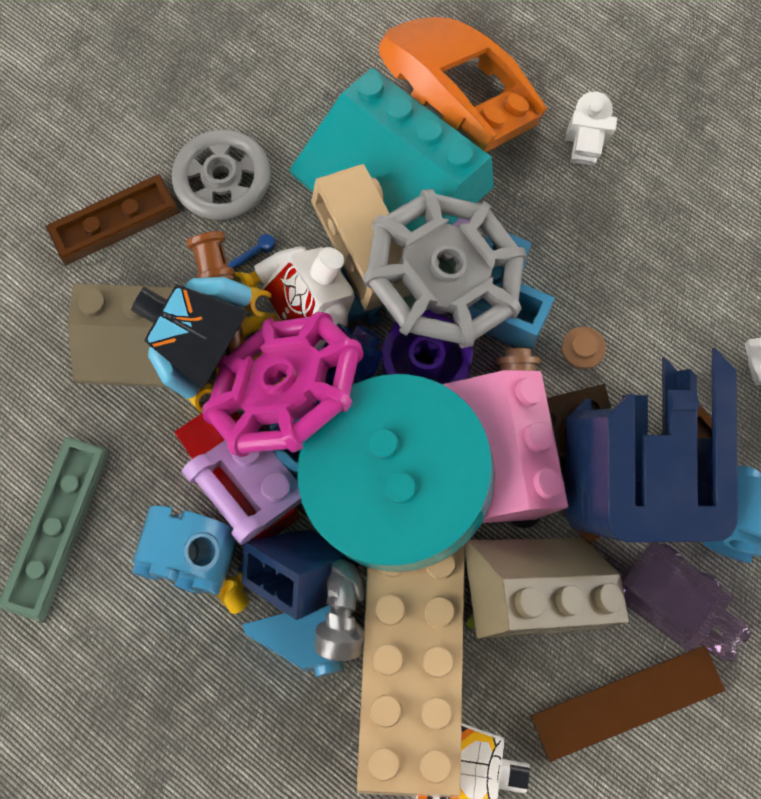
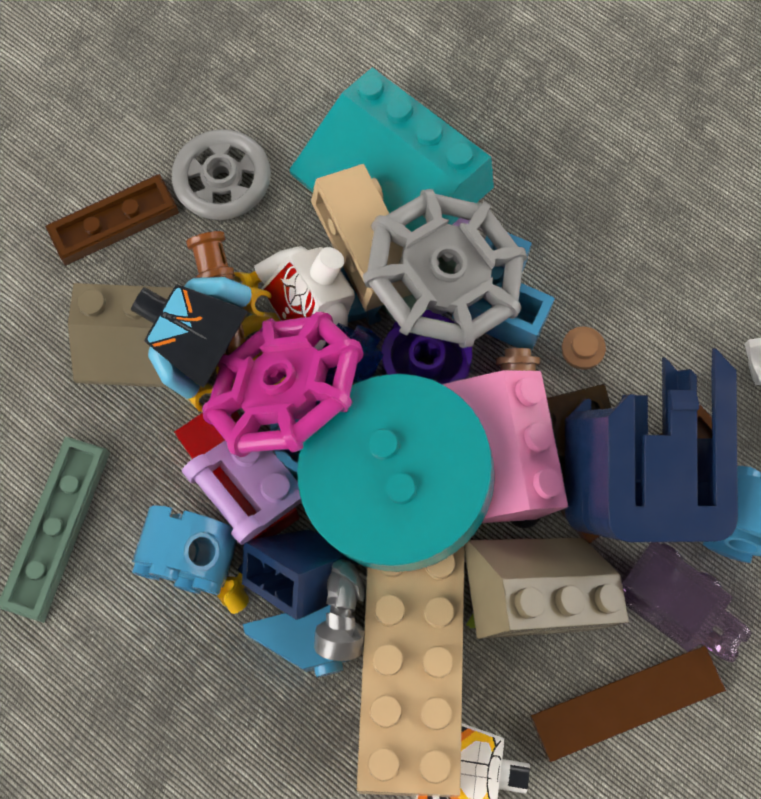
blue hinge [228,234,275,270] -> none
orange slope [379,17,548,152] -> none
white hips [565,91,618,166] -> none

